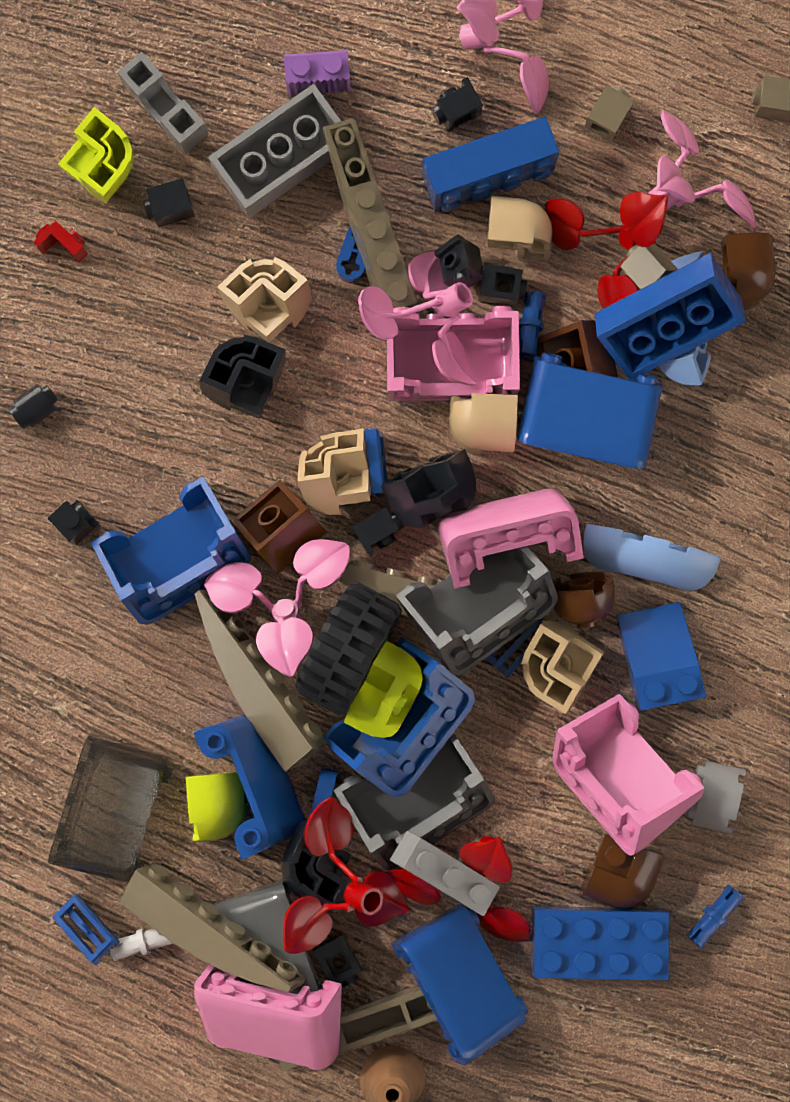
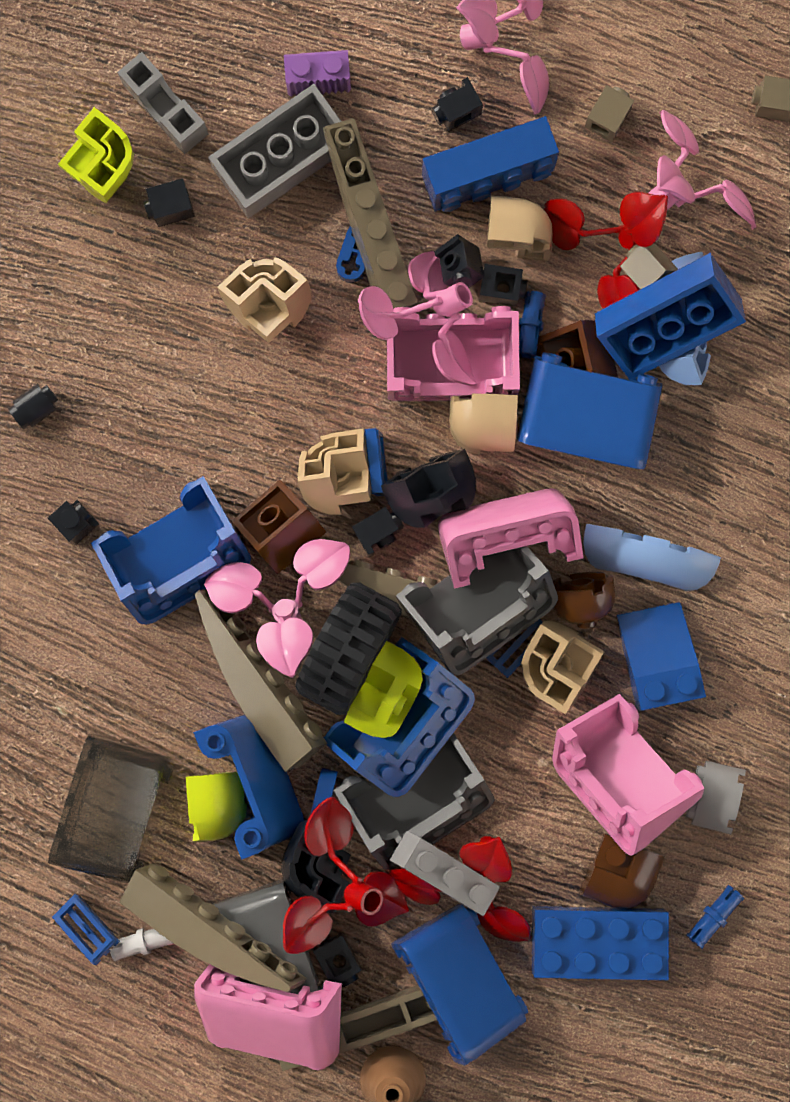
red bracket [33,220,88,263] -> none
black brick [199,335,286,419] -> none
reddish brown brick [721,232,776,310] -> none

